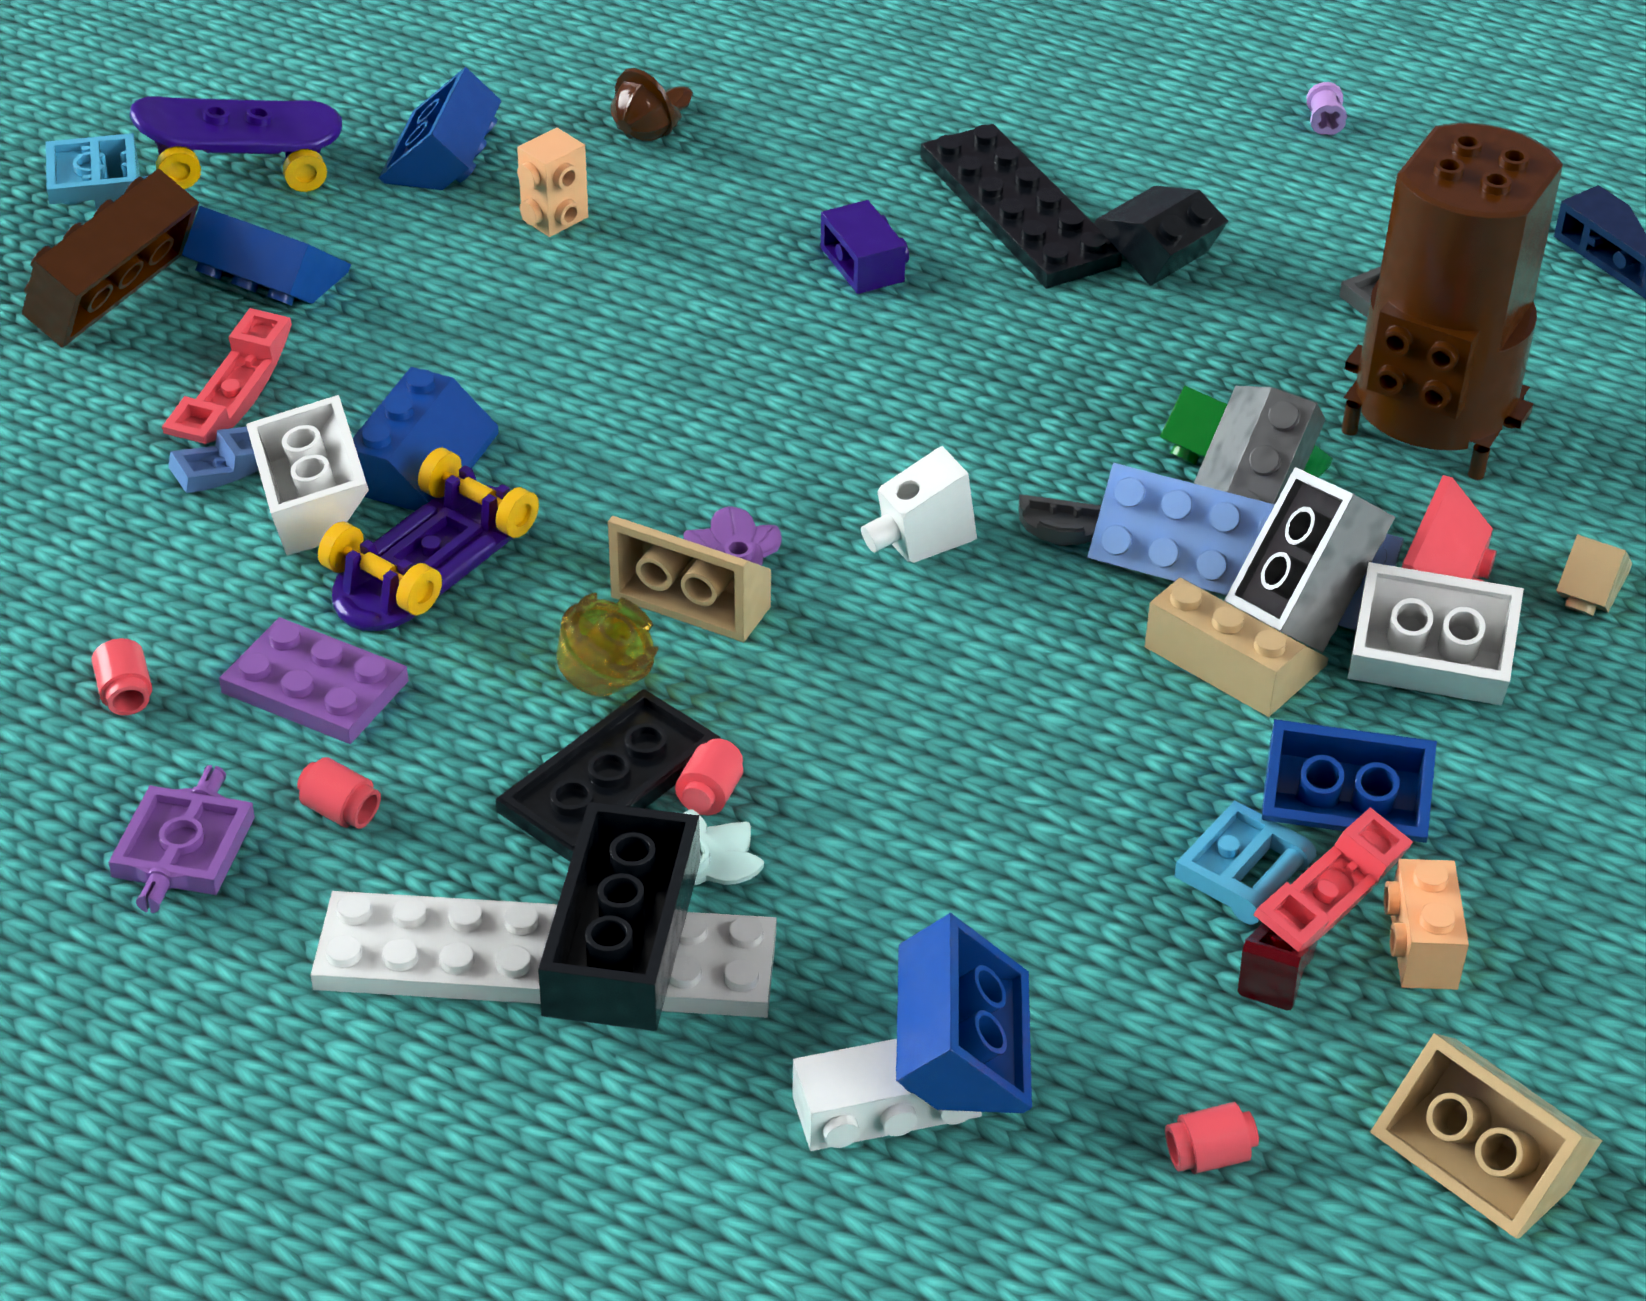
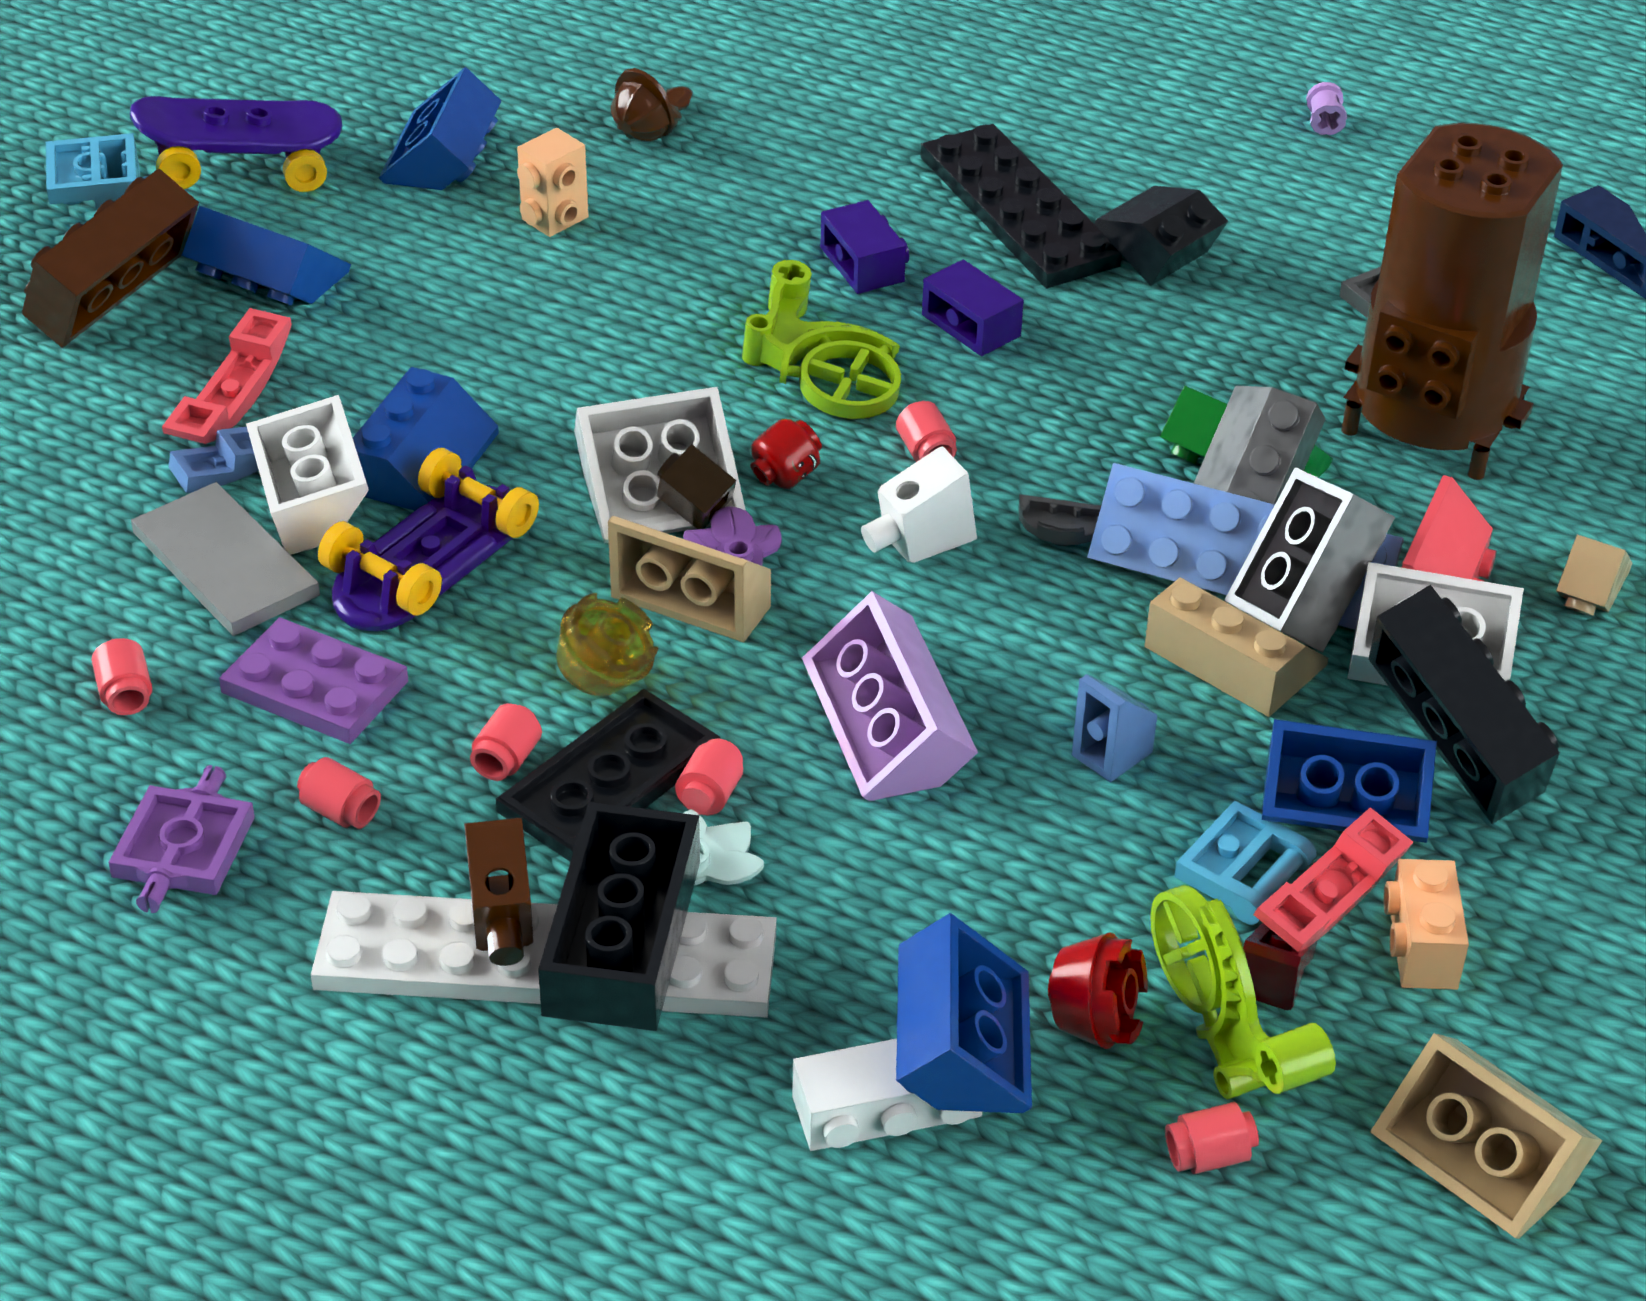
none -> light grey tile [131,482,320,636]
none -> reddish brown torso [464,818,534,966]
none -> coral brick [470,704,542,781]
none -> white slope [574,387,746,543]
none -> dark brown brick [657,444,737,529]
none -> lime piece [742,260,901,419]
none -> red head [750,419,822,489]
none -> lavender slope [802,591,978,801]
none -> coral brick [896,401,957,462]
none -> dark purple brick [922,259,1024,357]
none -> red cone [1048,932,1148,1049]
none -> medium blue slope [1072,674,1157,783]
none -> lime piece [1150,885,1336,1100]
none -> black brick [1368,585,1560,824]

